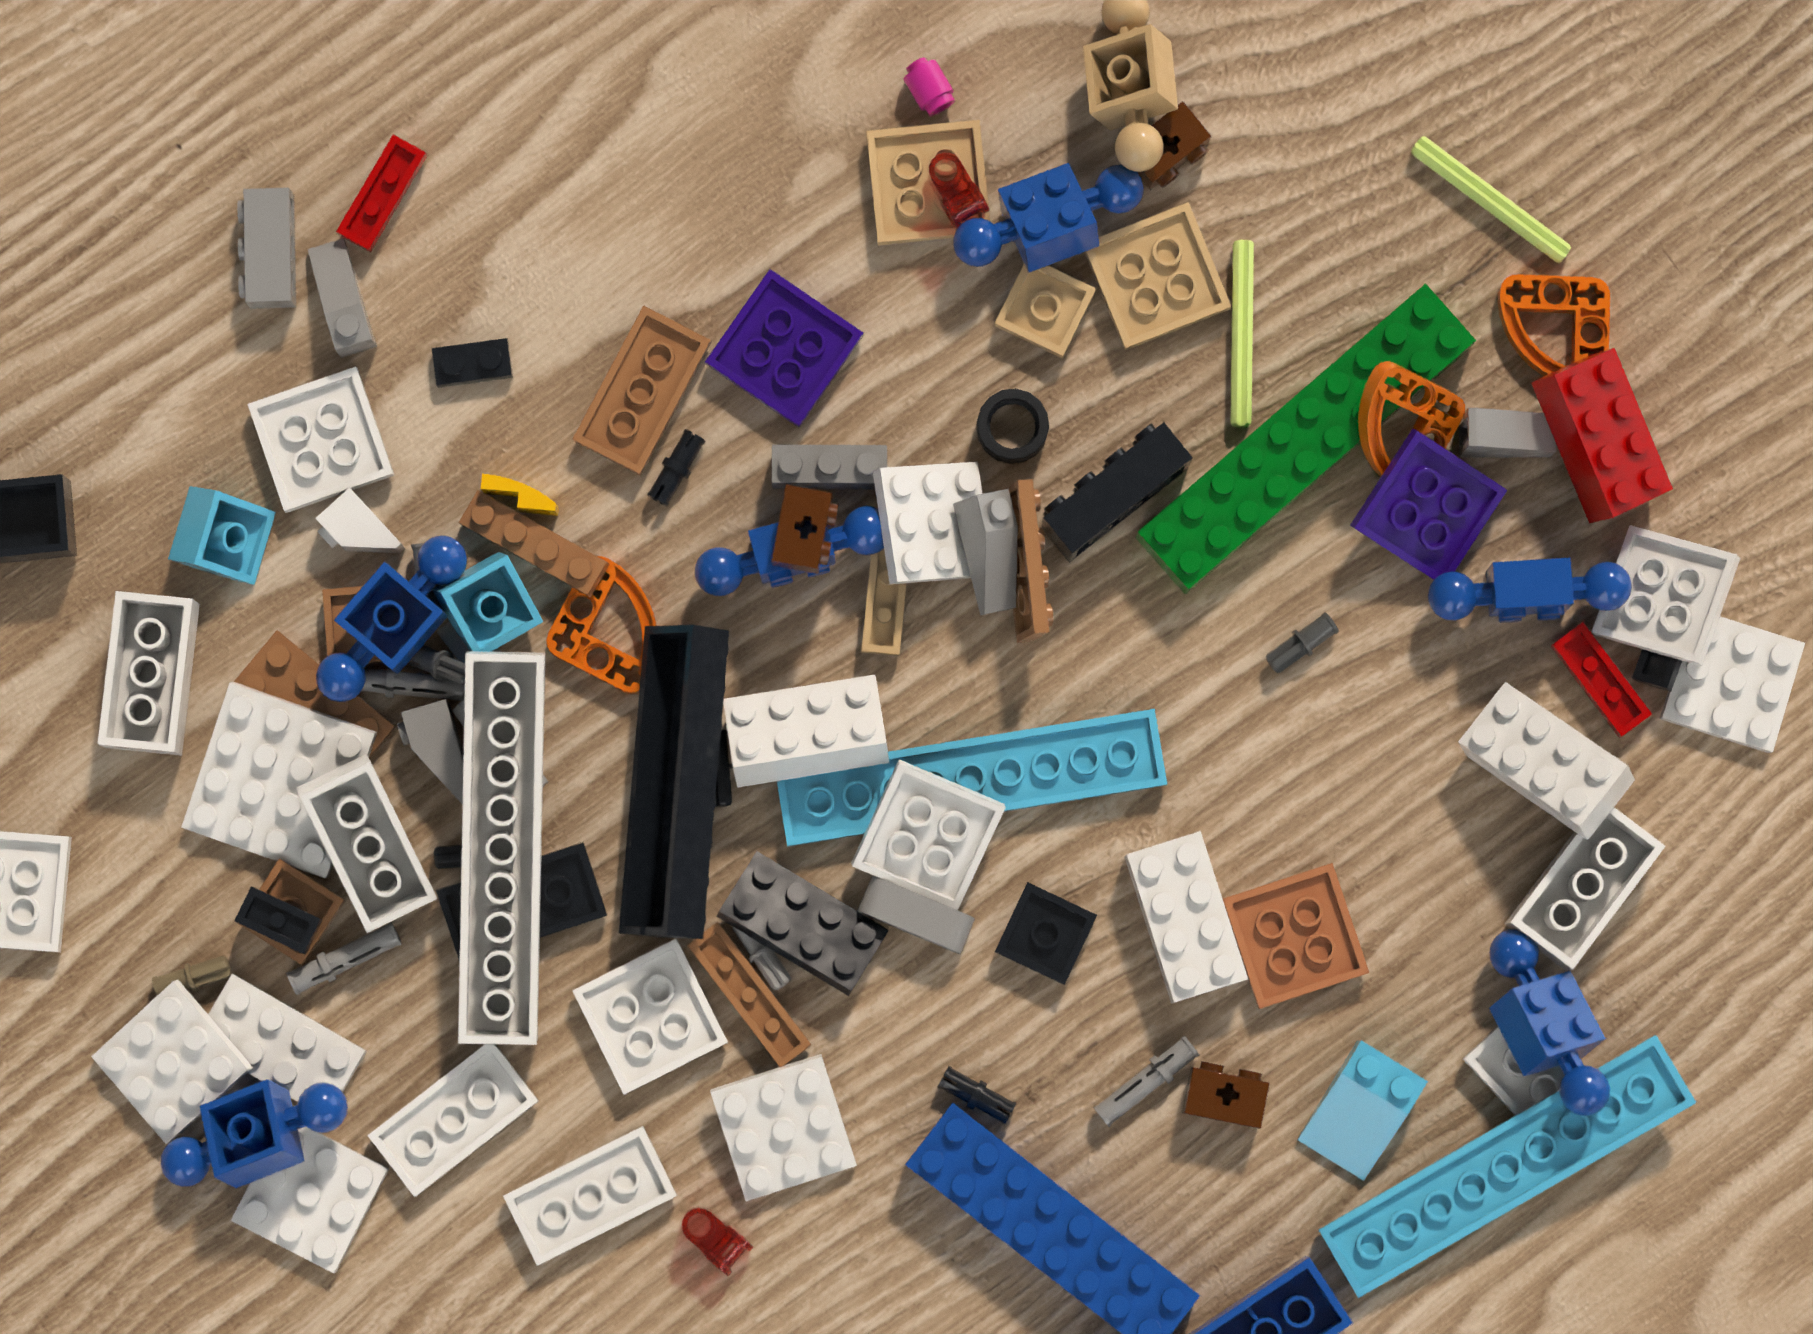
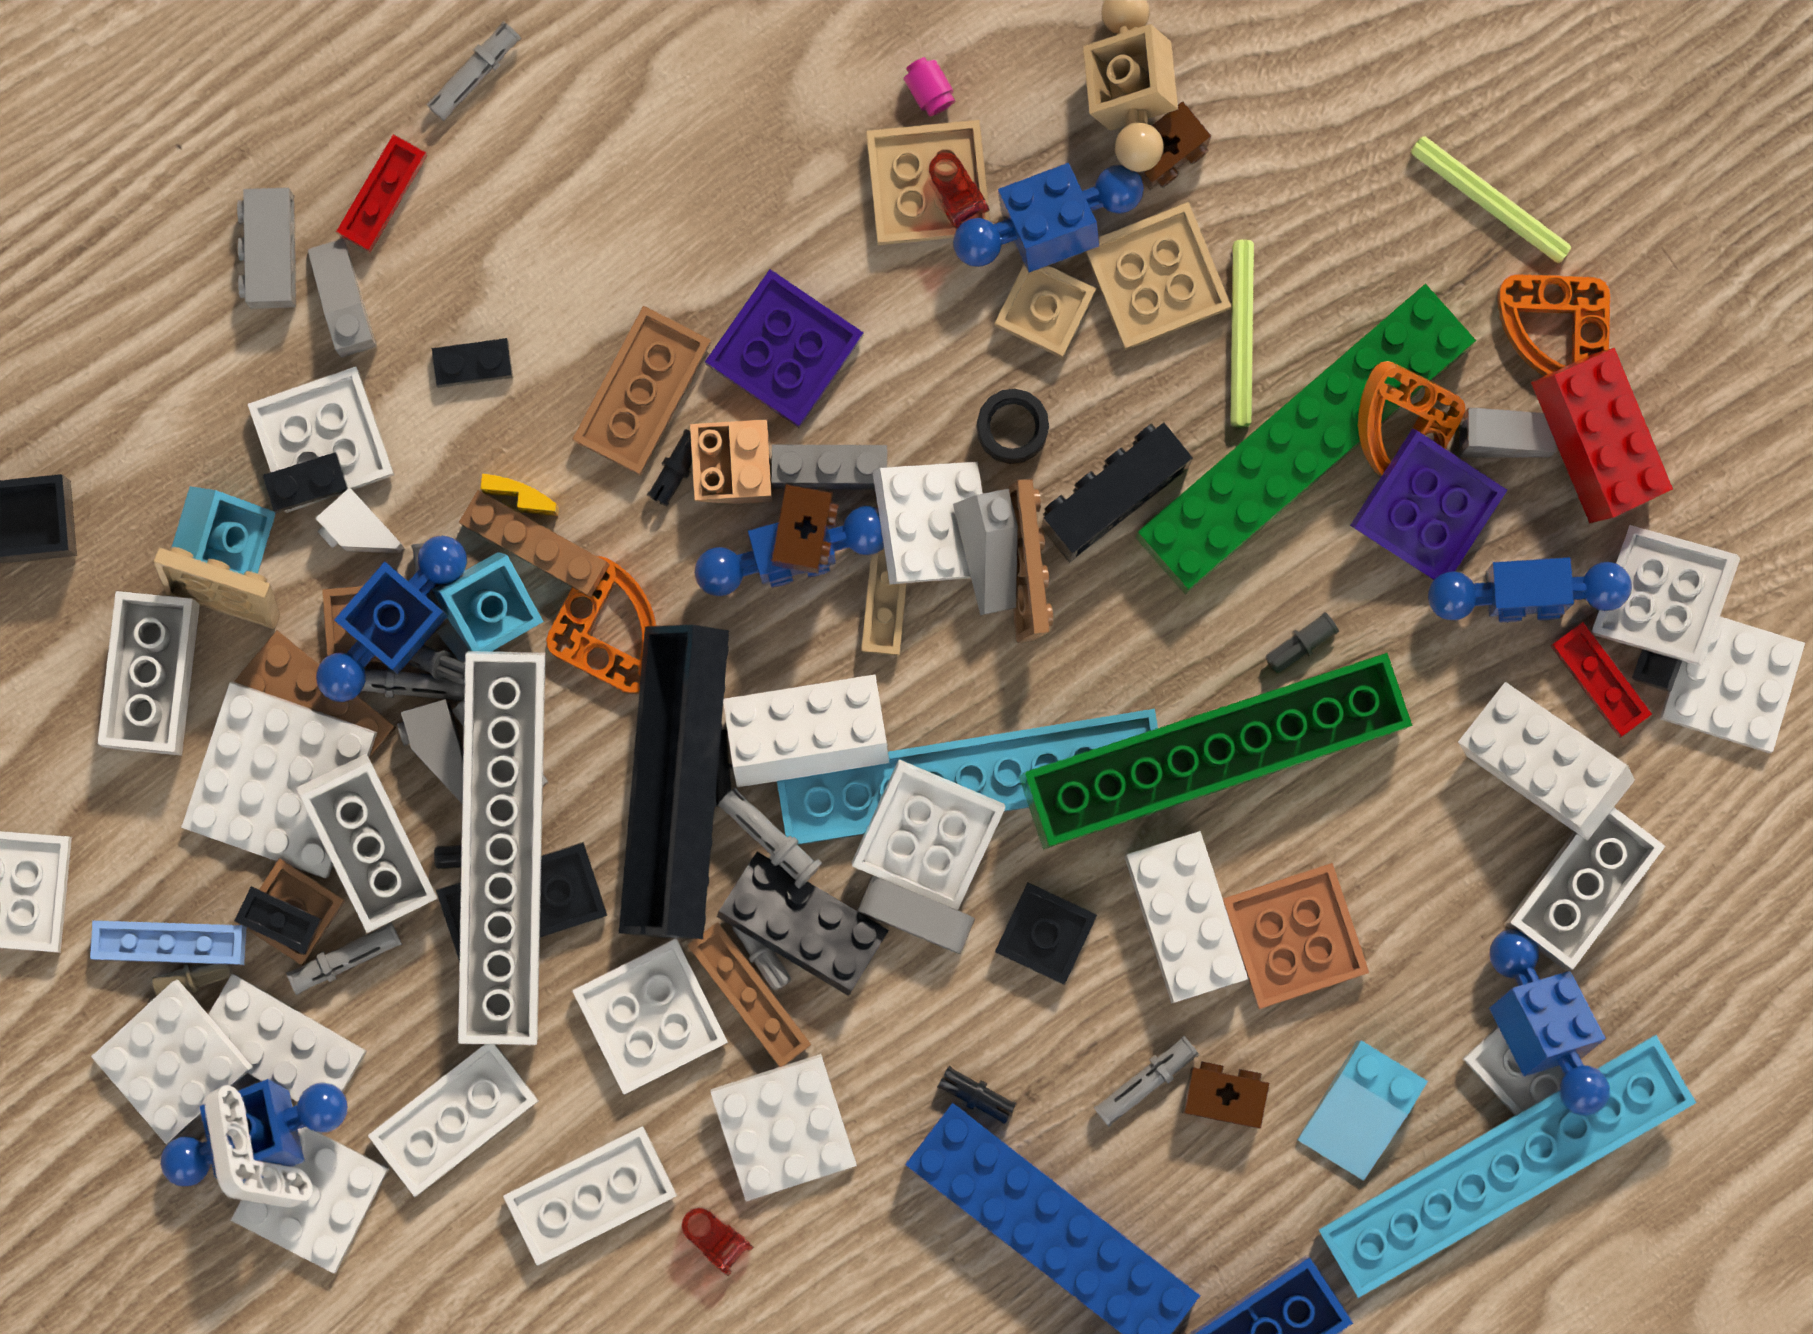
none -> light blue plate [90,920,247,965]
none -> tan plate [154,547,280,630]
none -> white beam [205,1085,312,1208]
none -> black plate [263,452,348,513]
none -> light grey pin [426,22,521,121]
none -> light nougat slope [690,420,773,504]
none -> light grey pin [718,788,823,888]
none -> green brick [1018,653,1413,850]

